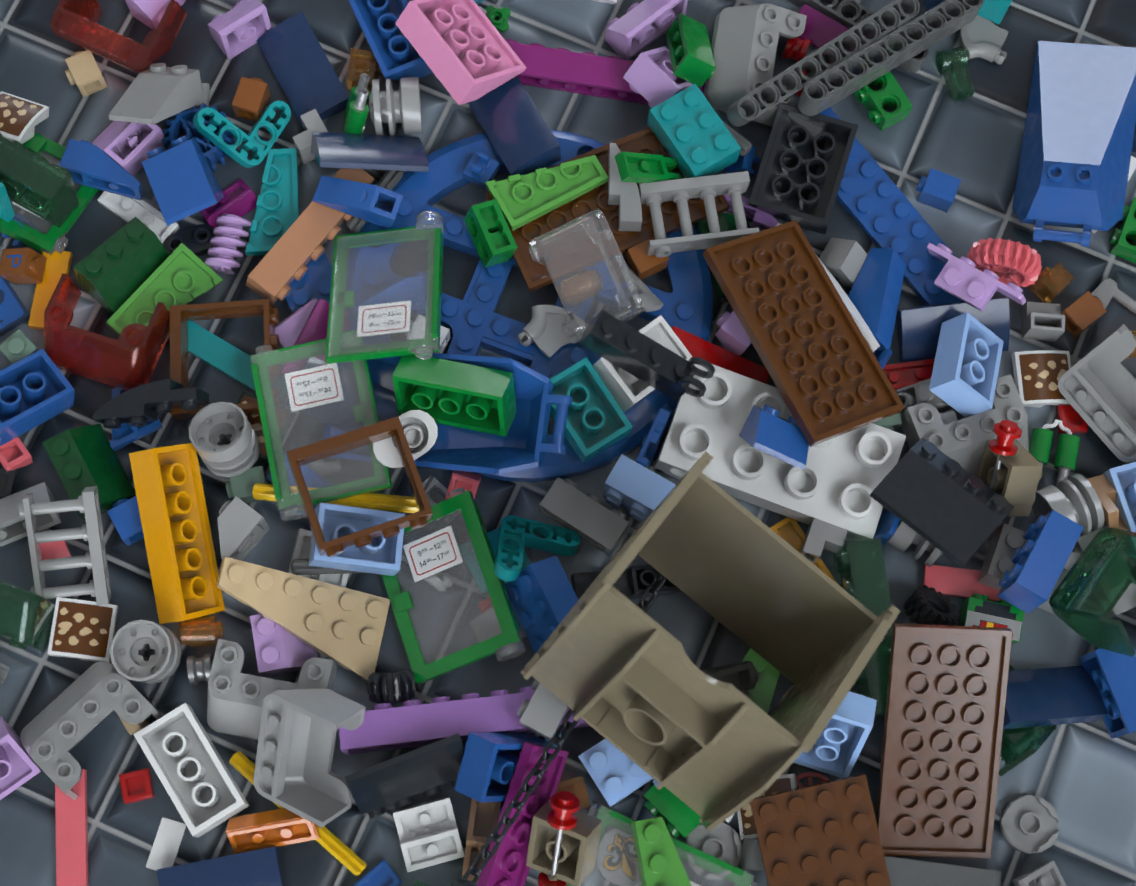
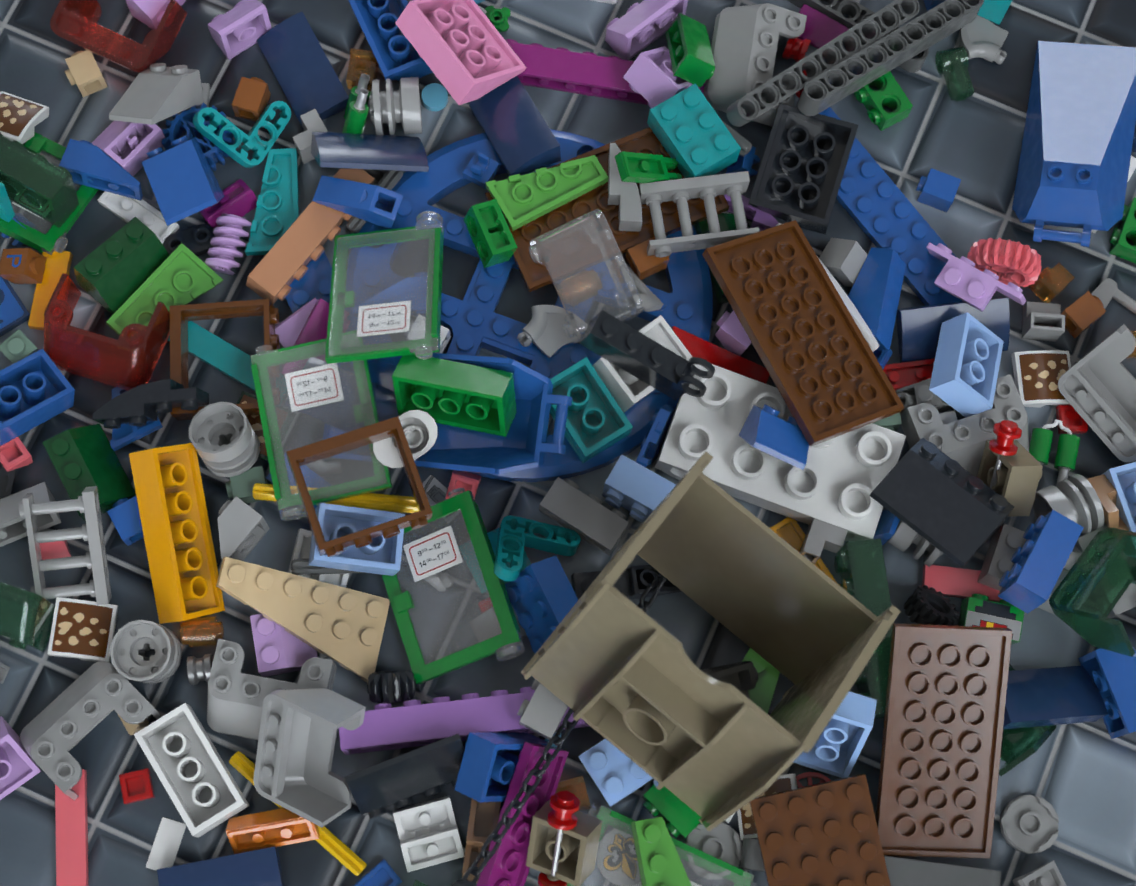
none -> medium azure tile [421,83,448,111]

